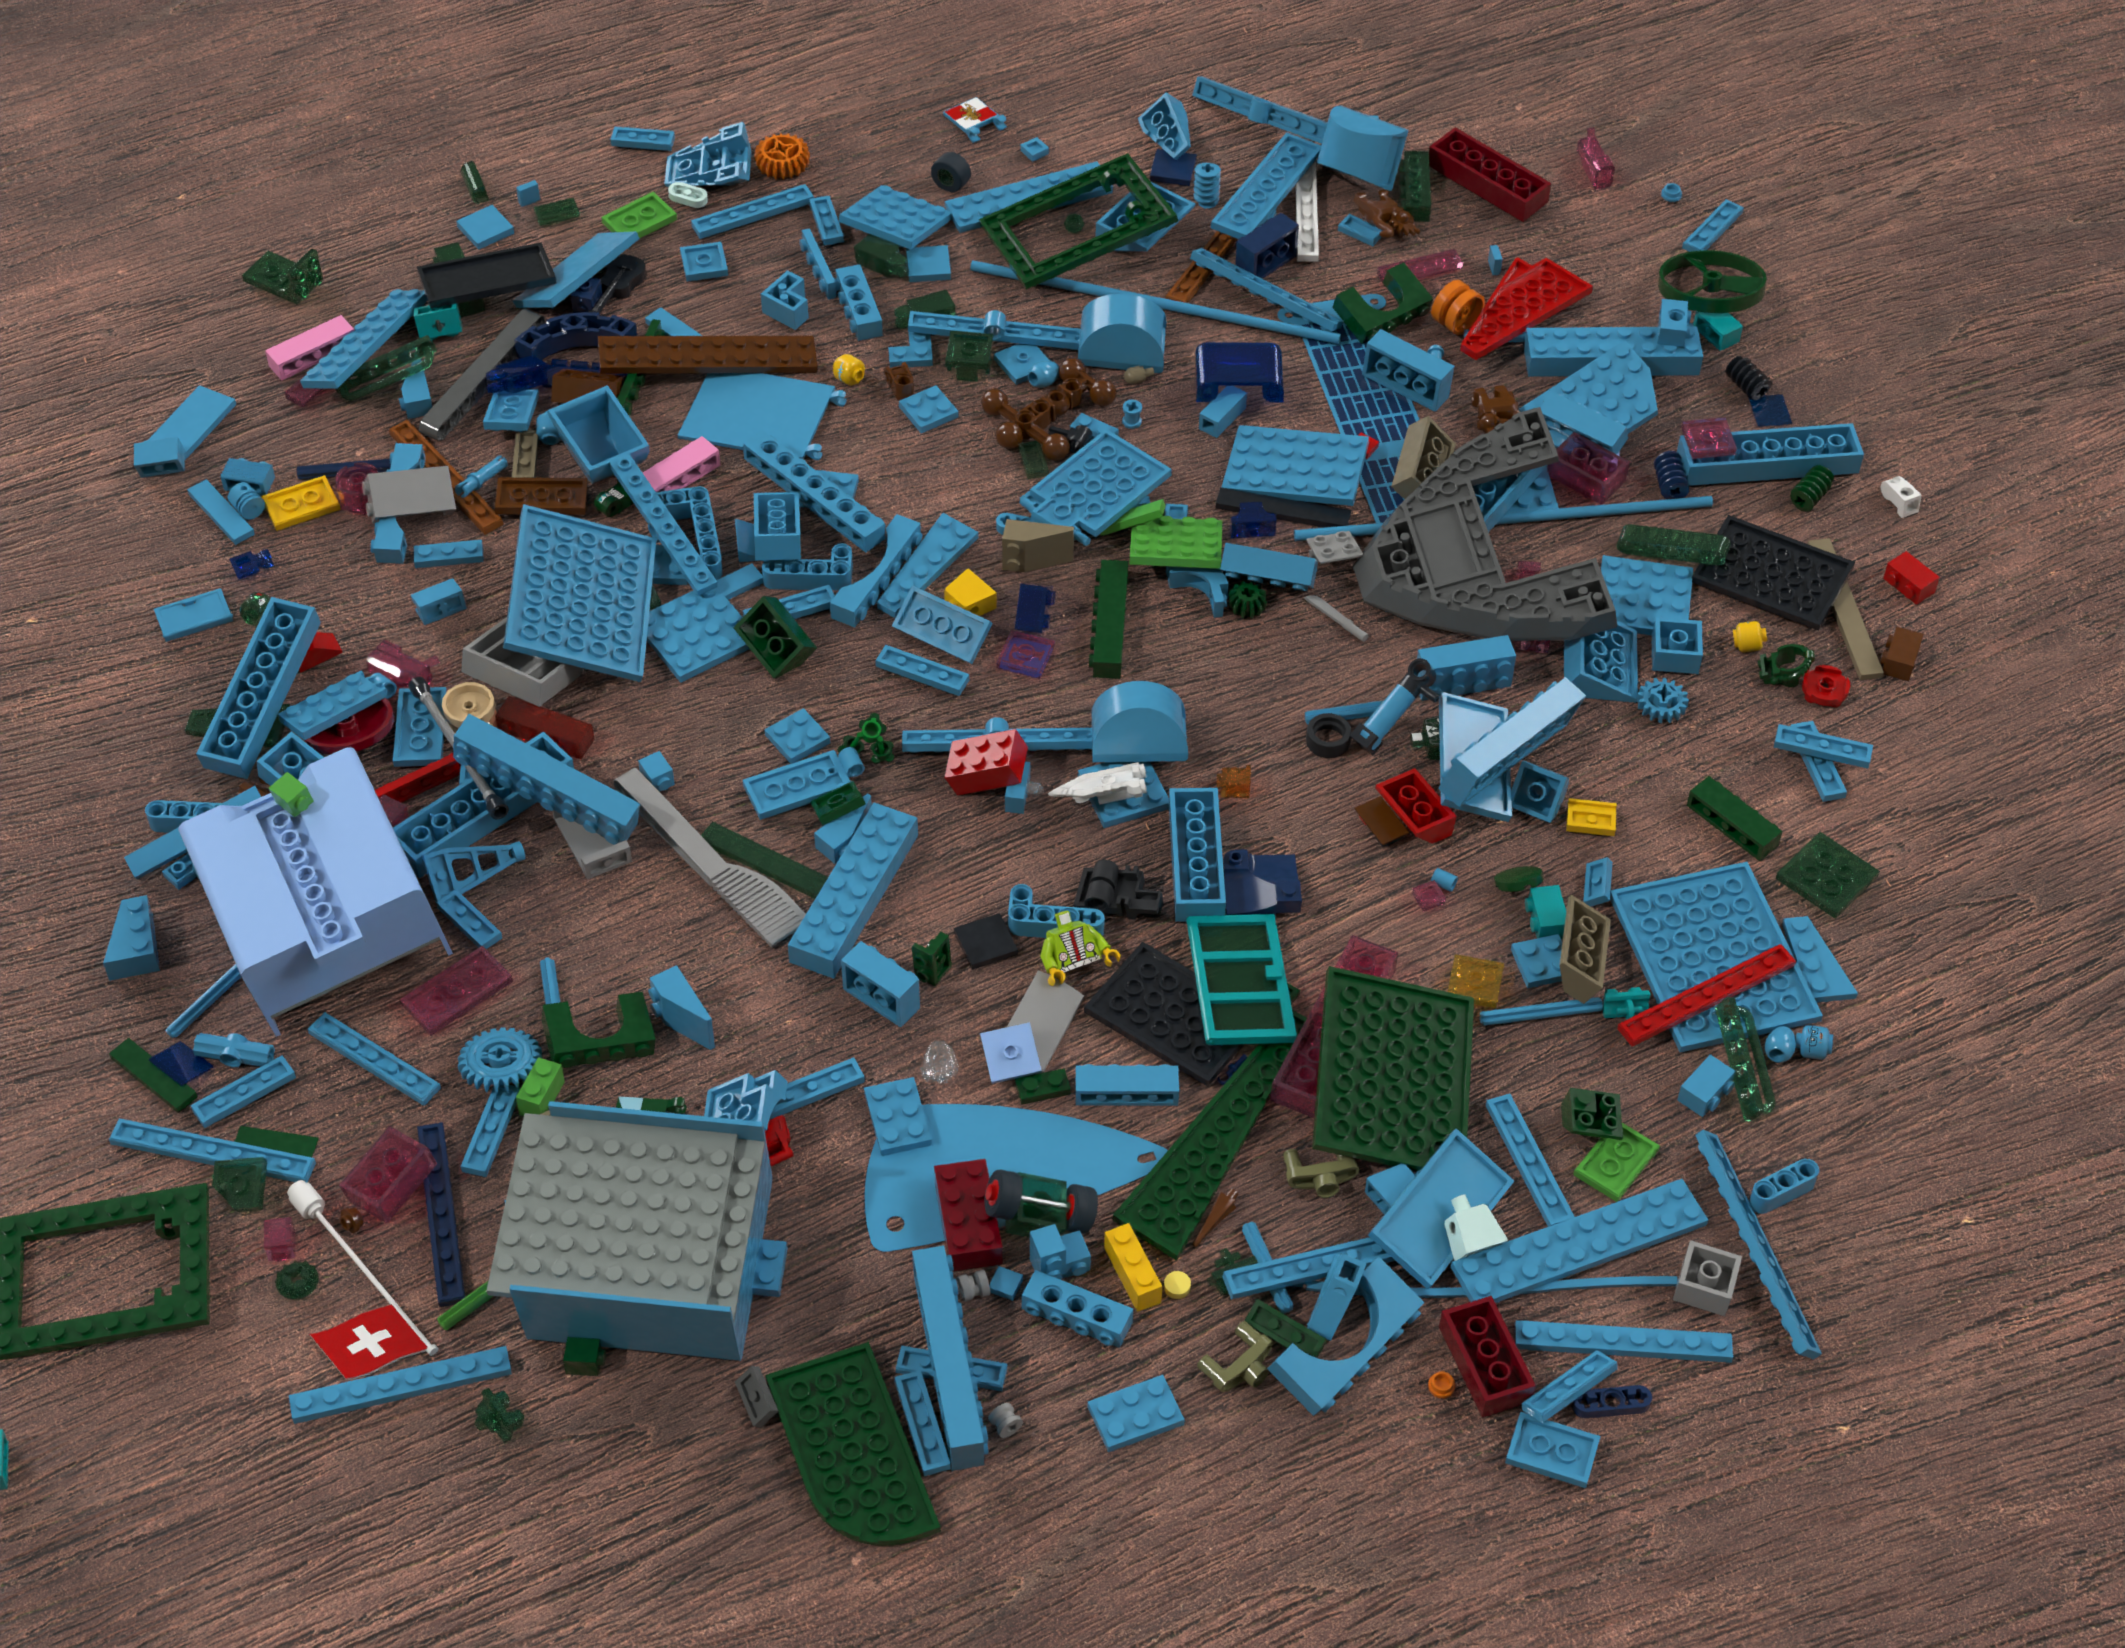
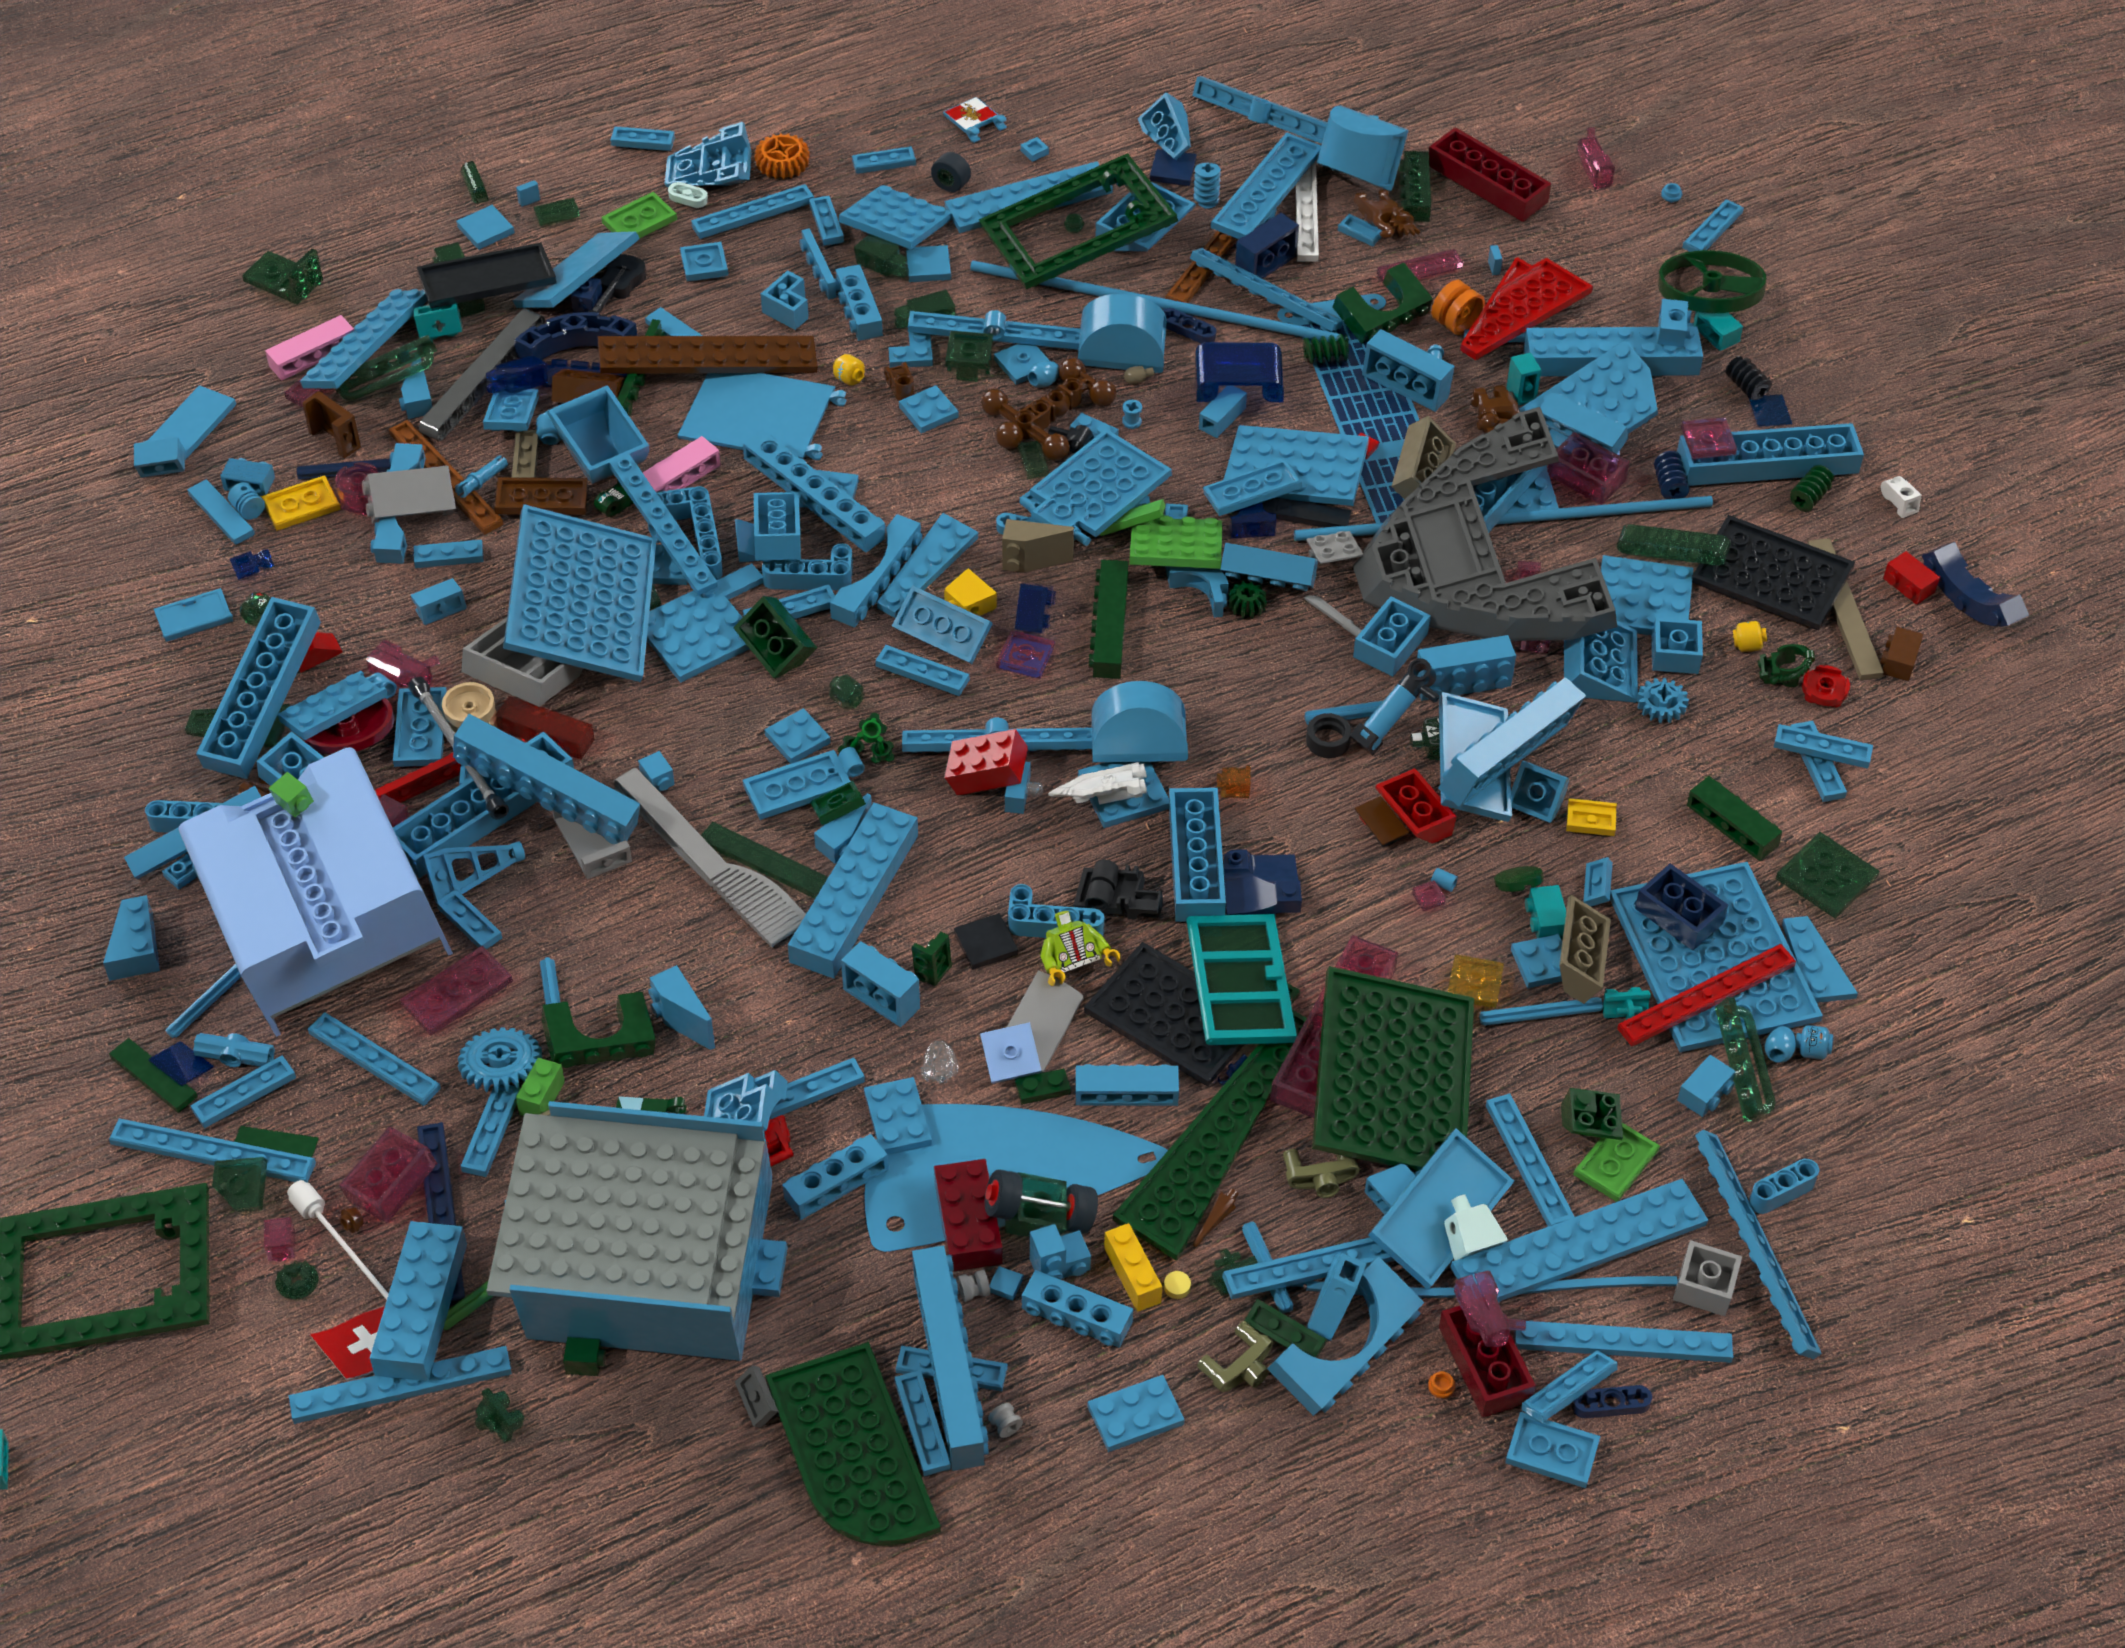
none -> reddish brown panel [302,391,361,459]
none -> dark azure brick [370,1221,467,1381]
none -> dark azure brick [782,1134,889,1220]
none -> clear green head [829,674,864,709]
none -> dark azure tile [852,146,916,174]
none -> dark blue beam [1163,308,1216,345]
none -> dark azure tile [1203,459,1303,516]
none -> dark green piece [1303,334,1349,365]
none -> dark azure brick [1353,596,1431,677]
none -> clear pink piece [1454,1271,1526,1347]
none -> teal brick [1506,352,1541,405]
none -> dark blue brick [1635,863,1729,950]
none -> dark blue brick [1921,542,2029,627]

